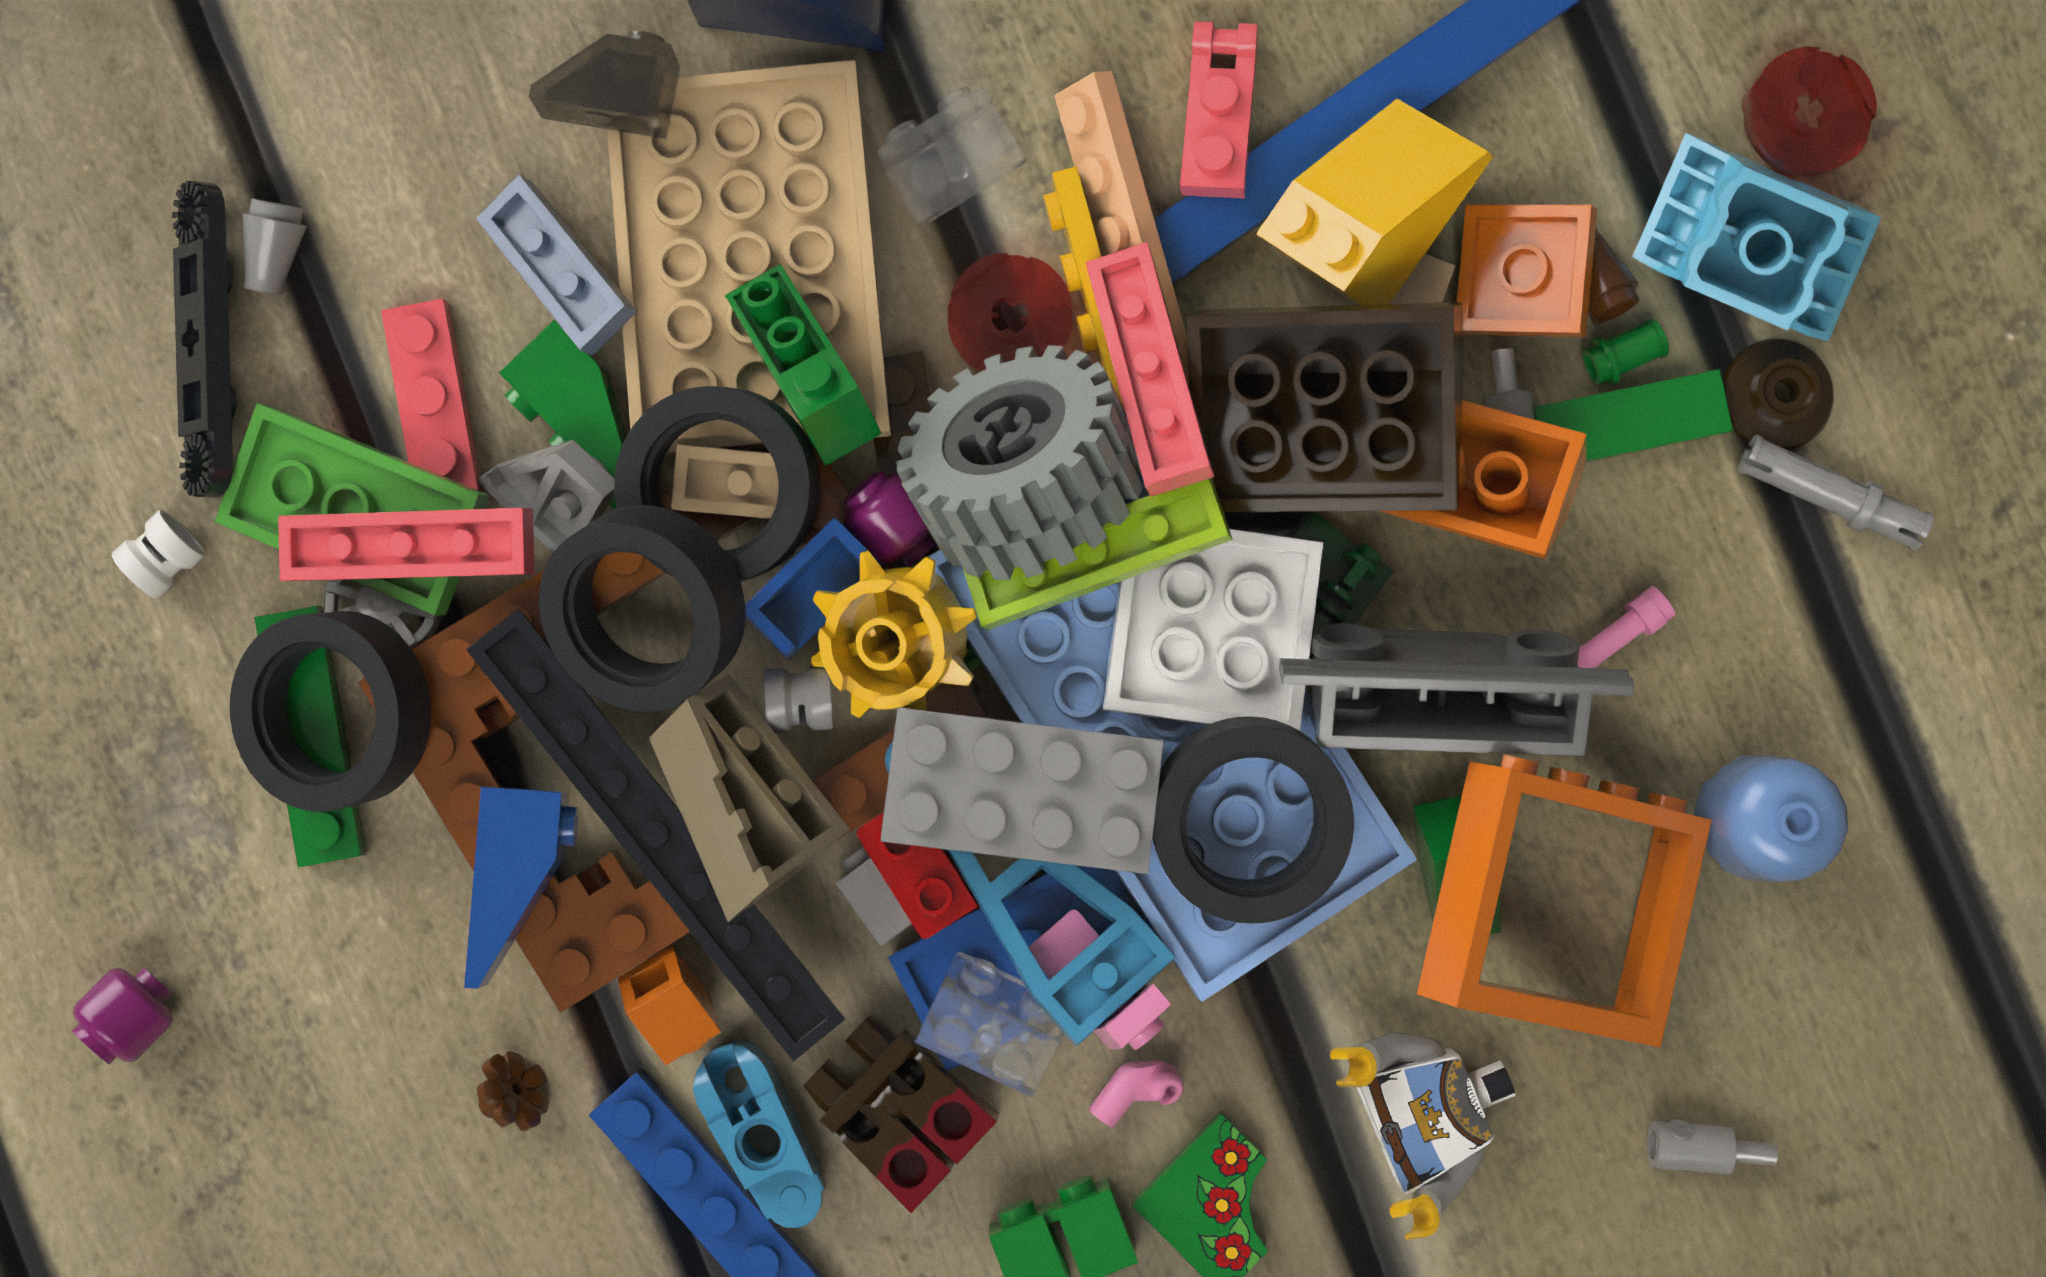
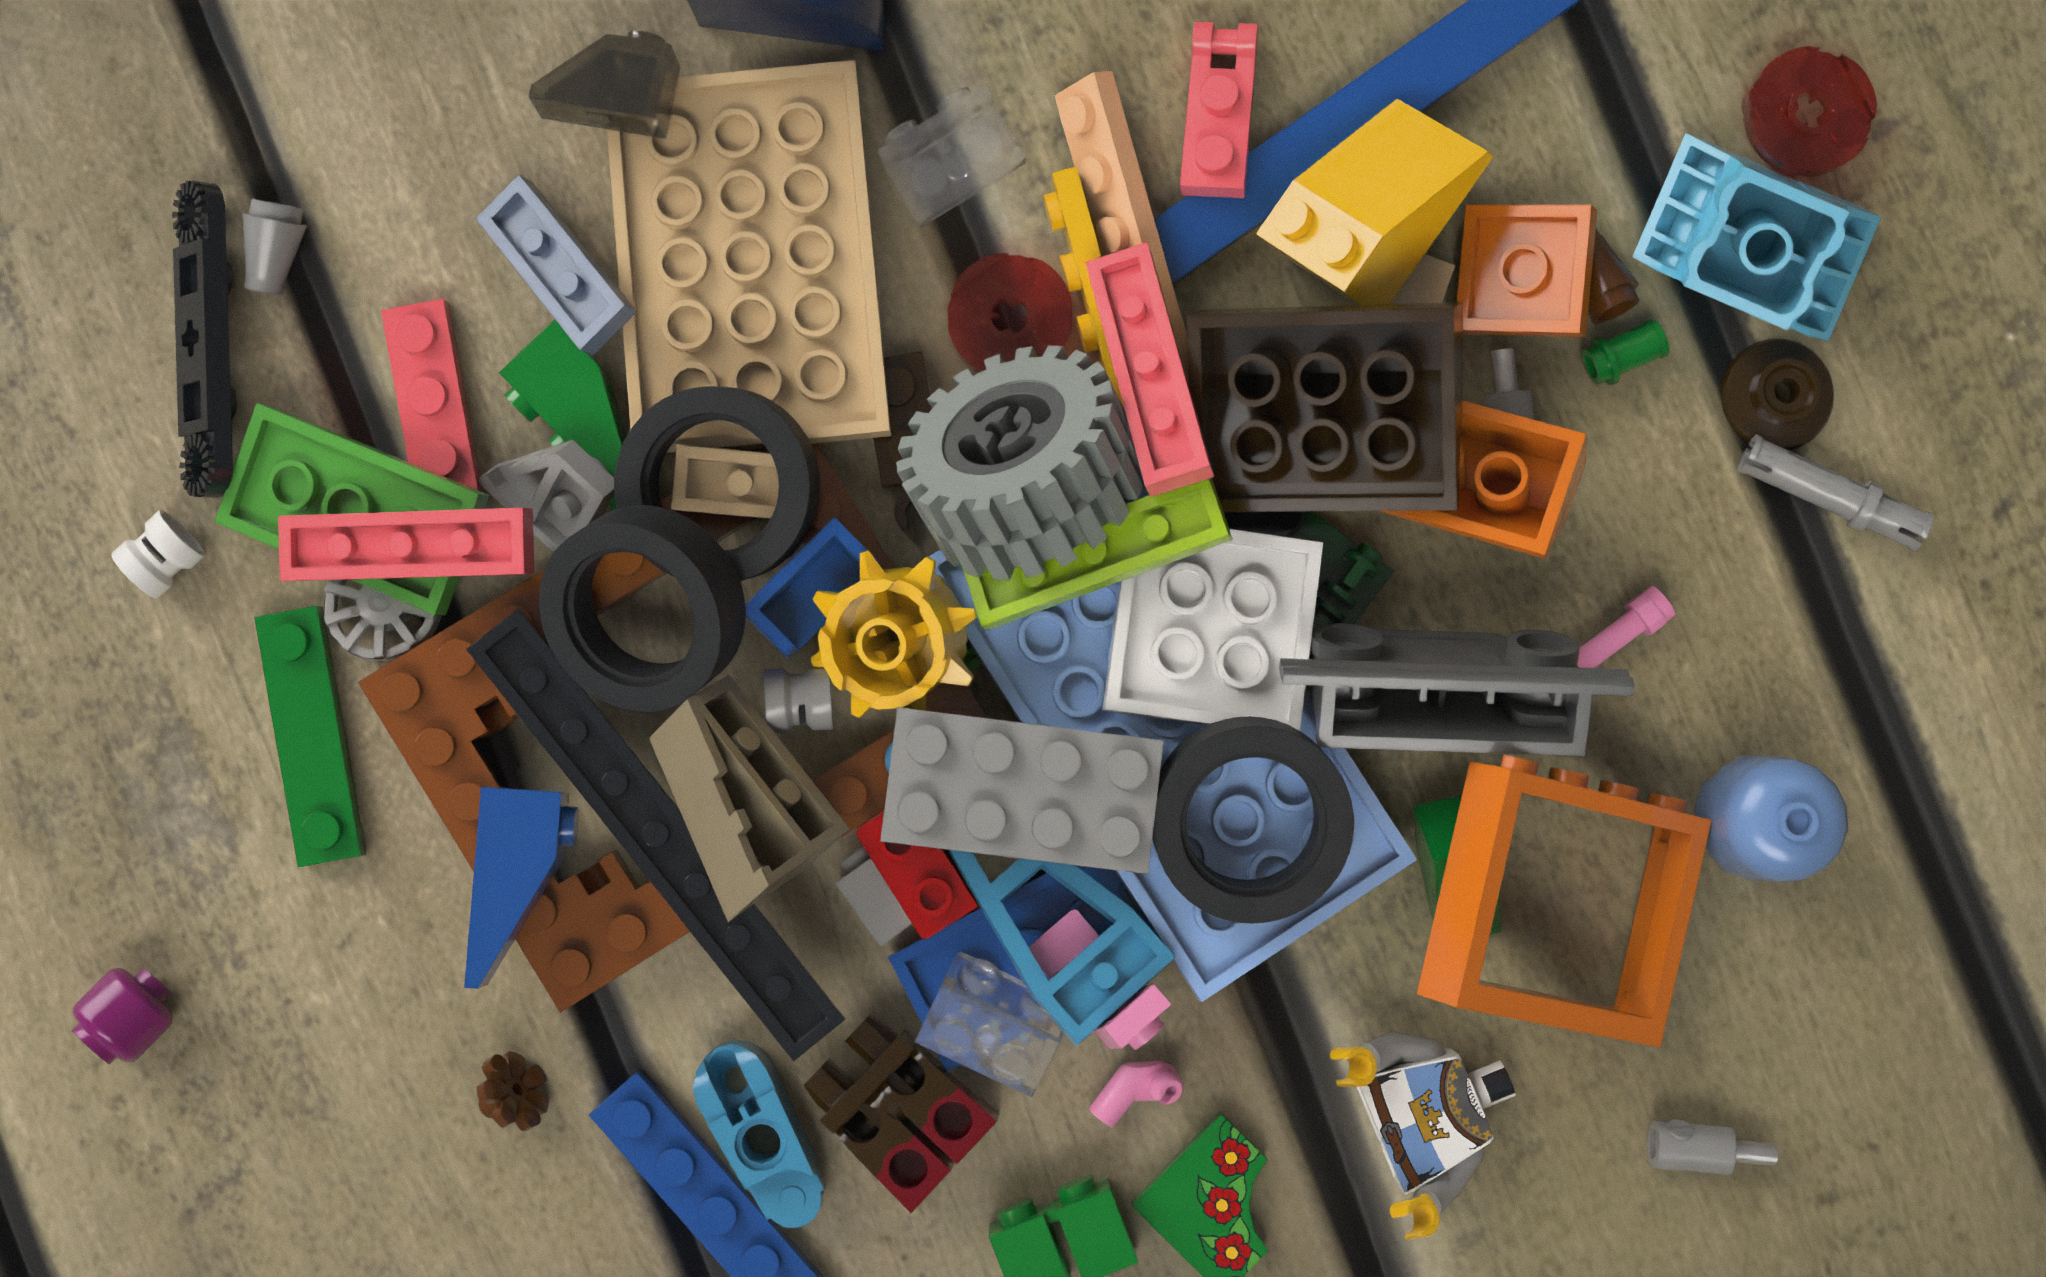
black tyre [230,611,432,812] -> none
orange brick [617,945,721,1065] -> none
green slope [725,264,882,466] -> none
magenta head [843,469,936,567] -> none
green tile [1534,369,1733,462] -> none

